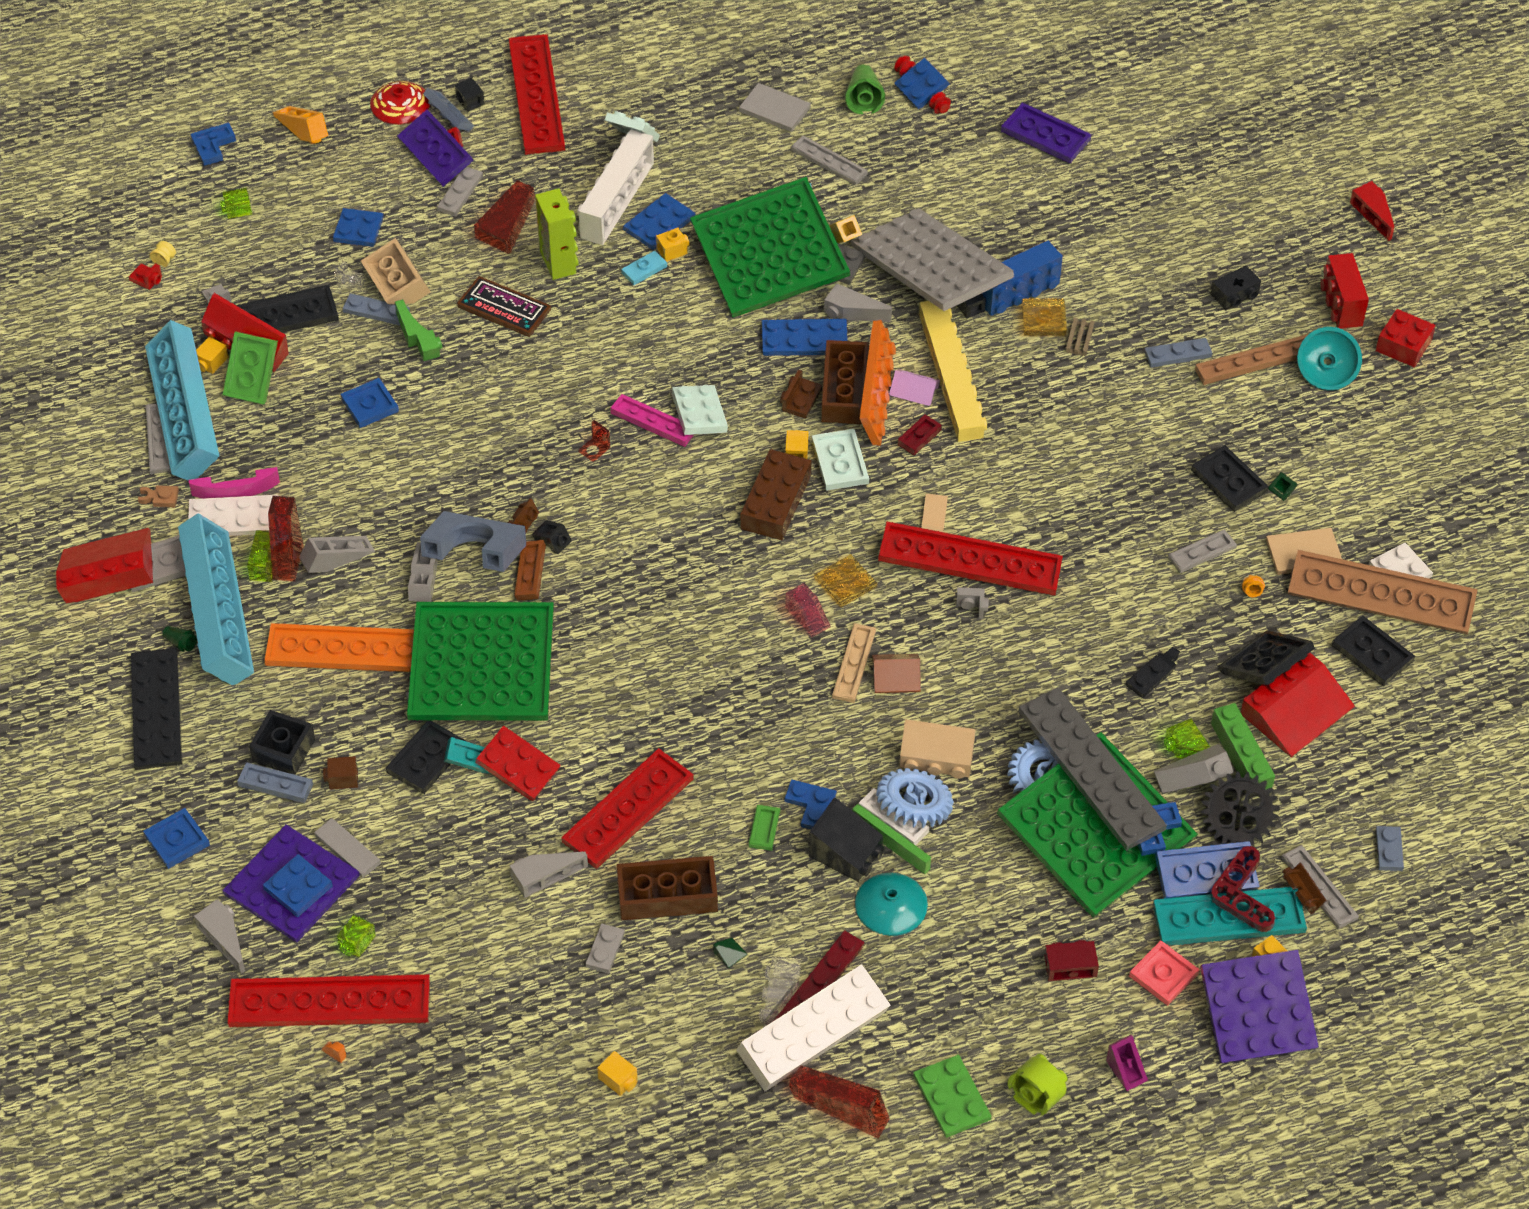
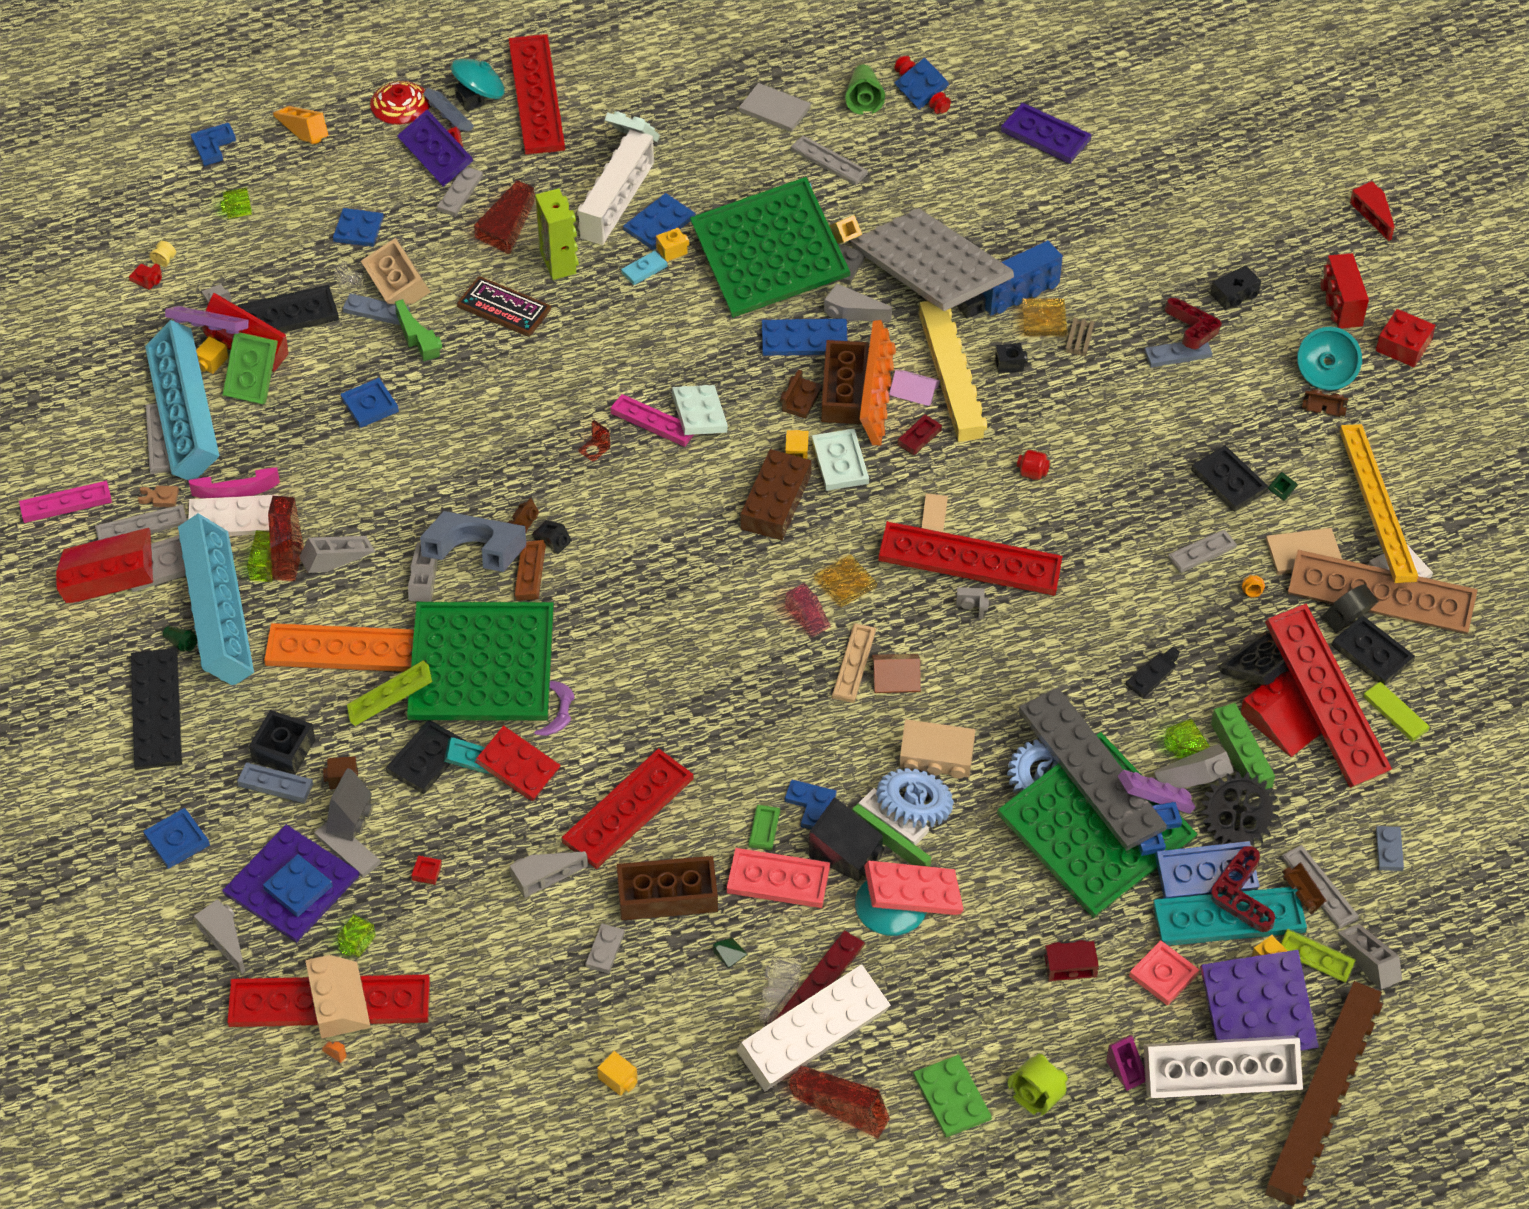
medium nougat plate [1195,334,1308,385] -> none
none -> dark pink plate [19,481,112,523]
none -> light grey tile [95,504,187,540]
none -> medium lavender plate [165,306,248,334]
none -> tan slope [305,955,371,1039]
none -> dark grey slope [326,768,374,841]
none -> lime plate [347,660,432,726]
none -> red plate [411,855,442,885]
none -> teal dish [450,58,505,99]
none -> medium lavender piece [534,681,575,736]
none -> coral plate [727,848,830,908]
none -> coral plate [864,861,964,915]
none -> black brick [995,343,1028,374]
none -> red head [1017,449,1051,481]
none -> medium lavender plate [1118,770,1196,814]
none -> white brick [1143,1036,1303,1098]
none -> dark red beam [1164,298,1222,349]
none -> red plate [1265,603,1392,788]
none -> reddish brown brick [1265,981,1384,1207]
none -> lime tile [1281,929,1356,983]
none -> reddish brown hinge [1302,389,1349,417]
none -> pearl dark grey brick [1322,584,1379,633]
none -> light grey slope [1338,924,1402,989]
none -> yellow plate [1339,424,1418,583]
none -> lime tile [1363,682,1430,742]

